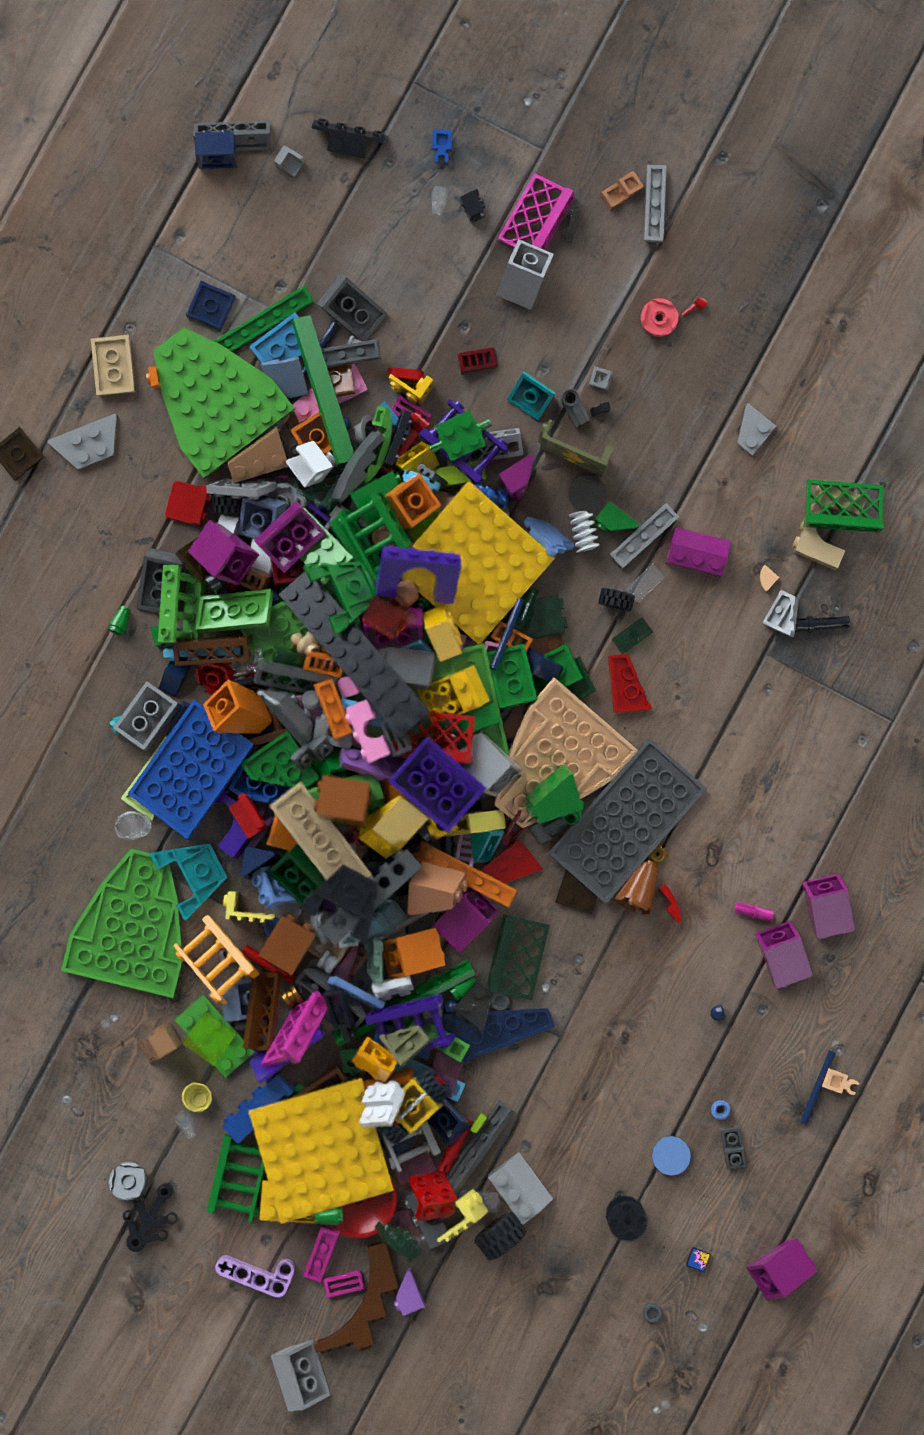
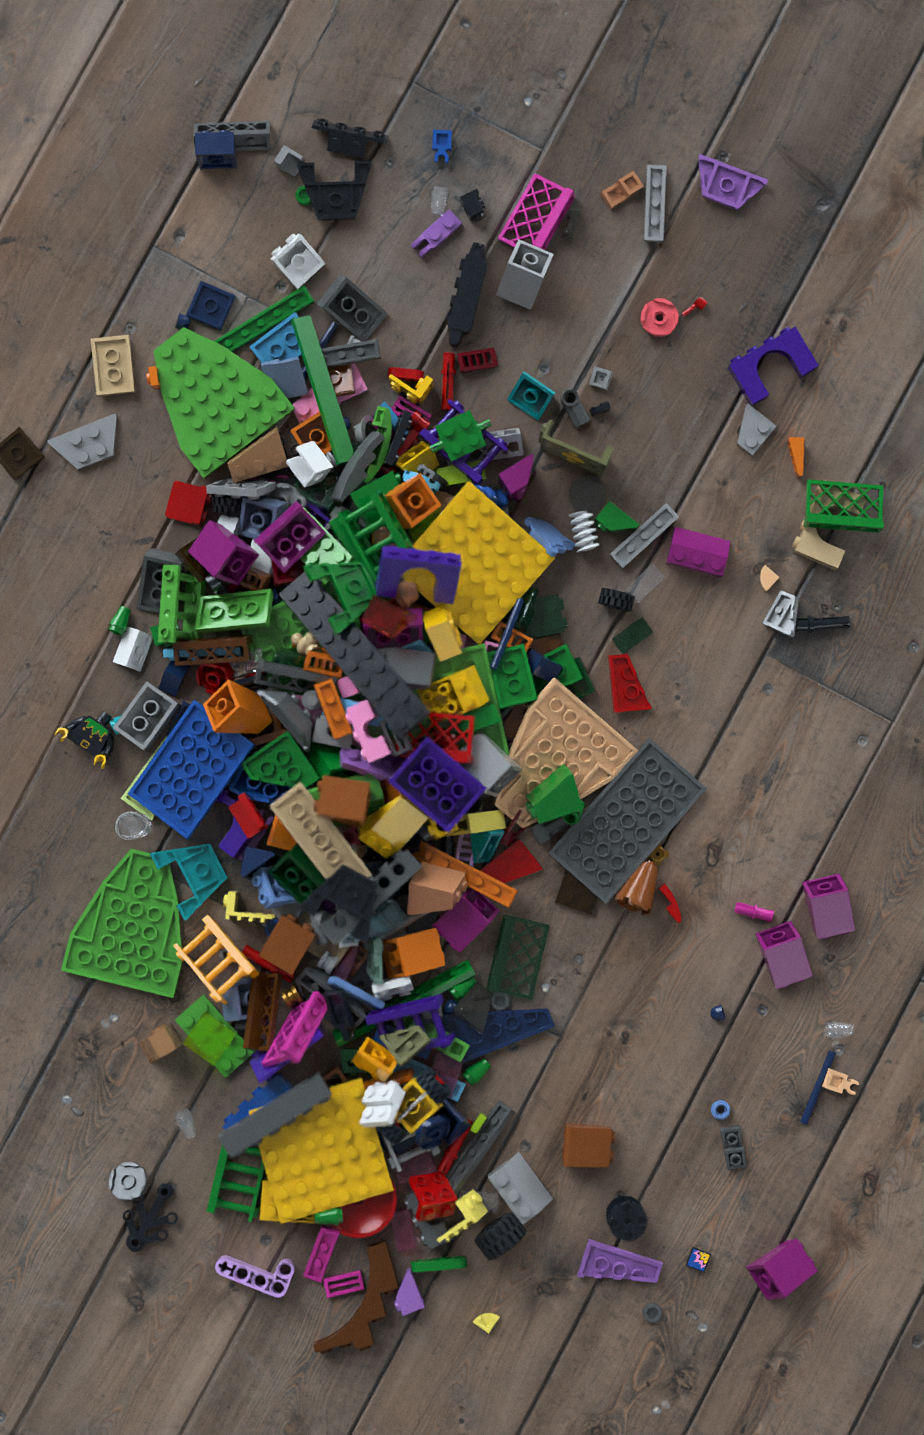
light yellow hair [182,1082,212,1113] -> none
light grey slope [271,1340,331,1412] -> none
dark grey slope [290,735,334,772] -> none
clear green plate [374,1220,422,1262] -> none
dark green plate [413,595,431,613] -> none
medium blue tile [652,1136,691,1175] -> none
none -> torso [54,711,114,769]
none -> white panel [113,626,153,672]
none -> dark blue hinge [175,313,190,329]
none -> dark grey brick [218,1072,332,1158]
none -> white plate [270,234,326,289]
none -> green tile [295,186,311,206]
none -> black wing [297,161,371,221]
none -> medium lavender hinge [411,209,462,258]
none -> green beam [411,1256,467,1272]
none -> dark blue tile [414,1115,450,1150]
none -> red pin [441,352,456,411]
none -> black hinge [445,242,488,347]
none -> green cone [462,1059,491,1086]
none -> light yellow tile [473,1313,500,1333]
none -> dark orange slope [562,1123,615,1167]
none -> medium lavender wing [577,1239,663,1282]
none -> medium lavender wing [698,154,768,211]
none -> dark purple arch [728,326,819,406]
none -> orange slope [787,437,805,478]
none -> clear cone [824,1021,854,1040]

